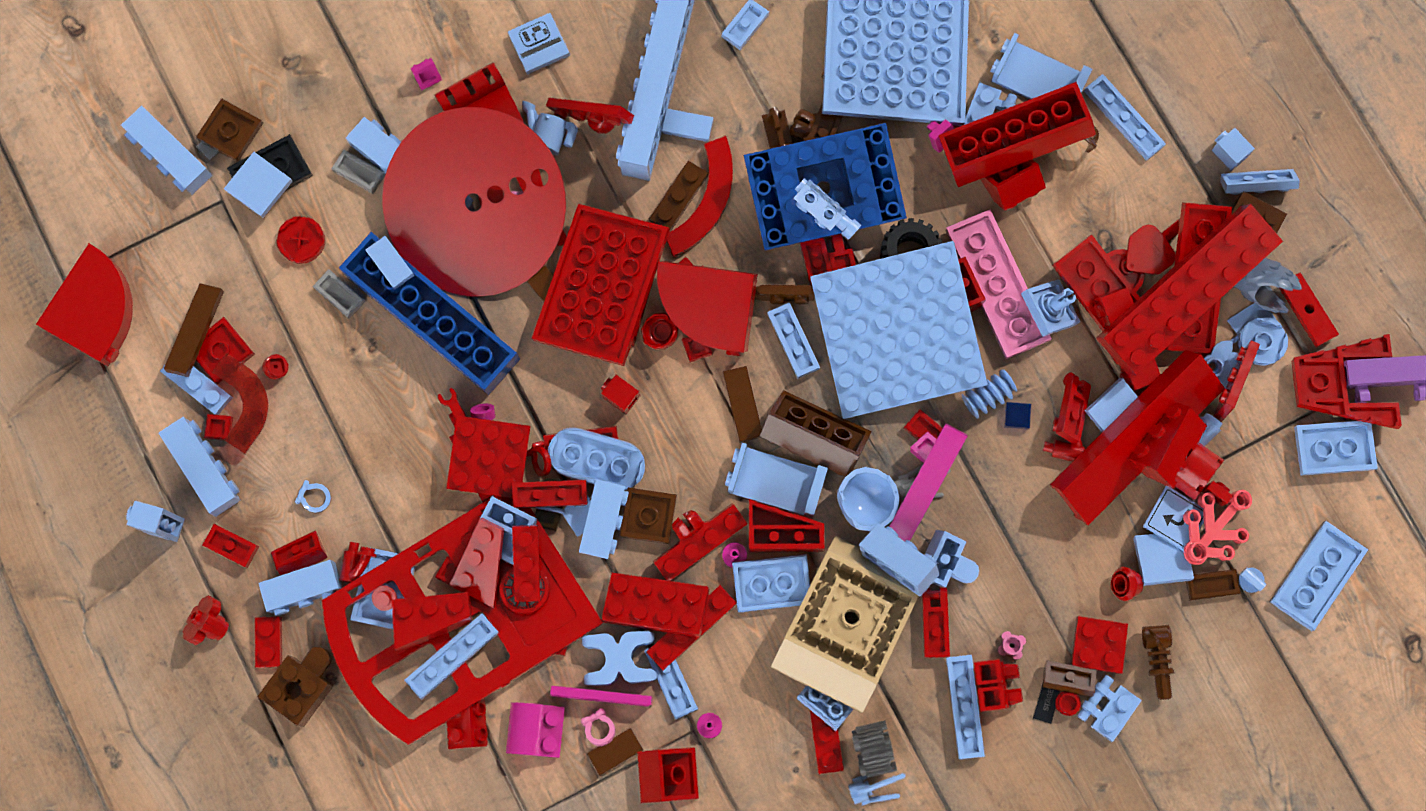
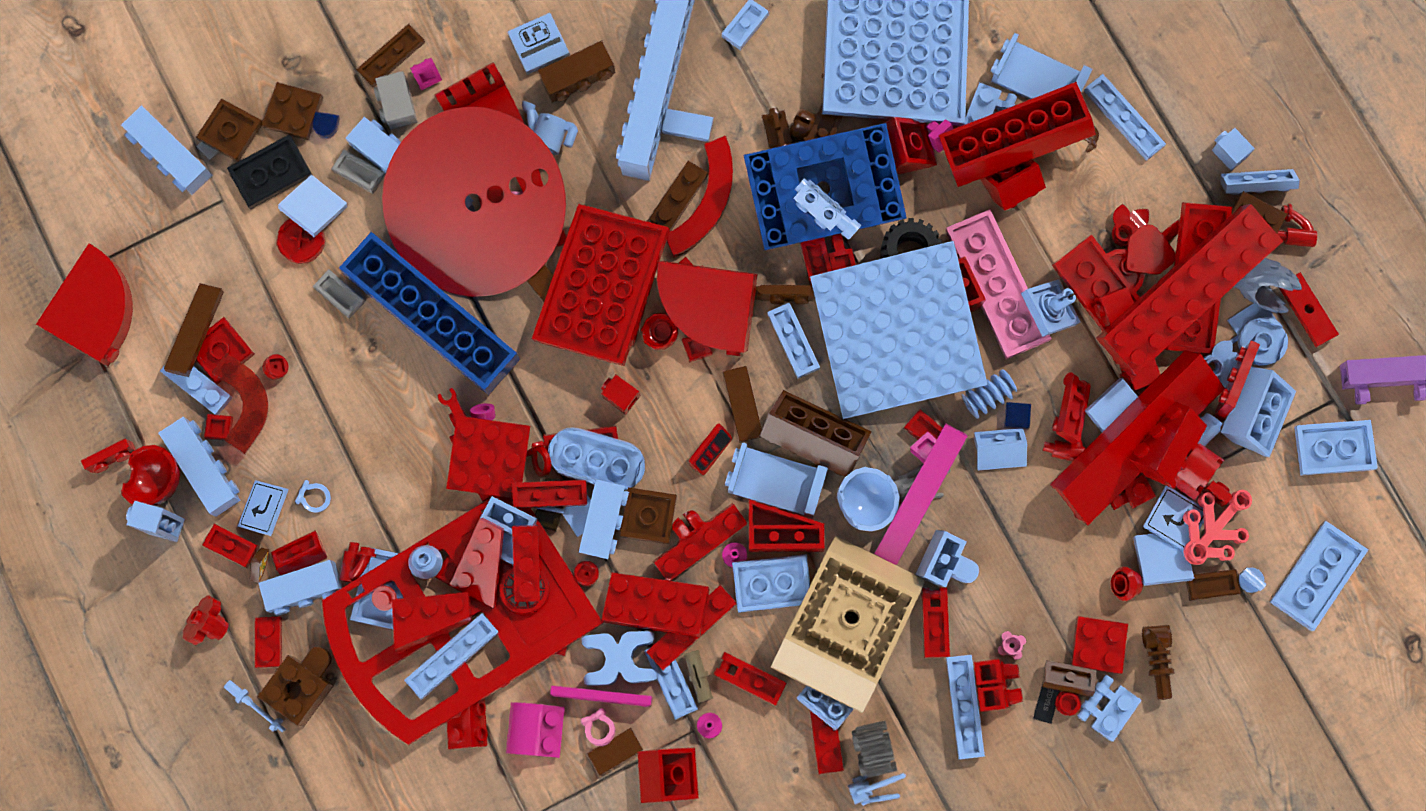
light blue tile [224,152,293,218] -> none
light blue tile [366,236,415,290] -> none
red plate [546,97,634,134] -> none
light blue brick [859,523,939,597] -> none
red wing [1291,334,1402,429] -> none
none -> red plate [81,438,136,473]
none -> red cylinder [121,445,180,506]
none -> light blue piece [224,680,285,733]
none -> light blue piece [238,480,289,536]
none -> reddish brown tile [250,547,269,583]
none -> reddish brown plate [262,82,323,140]
none -> light blue tile [278,175,347,237]
none -> clear blue tile [313,112,340,138]
none -> reddish brown tile [356,24,426,88]
none -> light grey brick [374,71,418,130]
none -> light blue cone [408,545,443,579]
none -> reddish brown brick [538,41,616,103]
none -> red tile [574,561,599,586]
none -> dark tan pin [684,650,713,703]
none -> slope [689,423,732,476]
none -> red plate [713,652,787,706]
none -> red slope [885,117,937,174]
none -> light blue panel [974,428,1027,470]
none -> red plate [1110,475,1156,510]
none -> red plate [1111,204,1149,246]
none -> light blue slope [1221,367,1296,457]
none -> red plant [1277,204,1317,247]

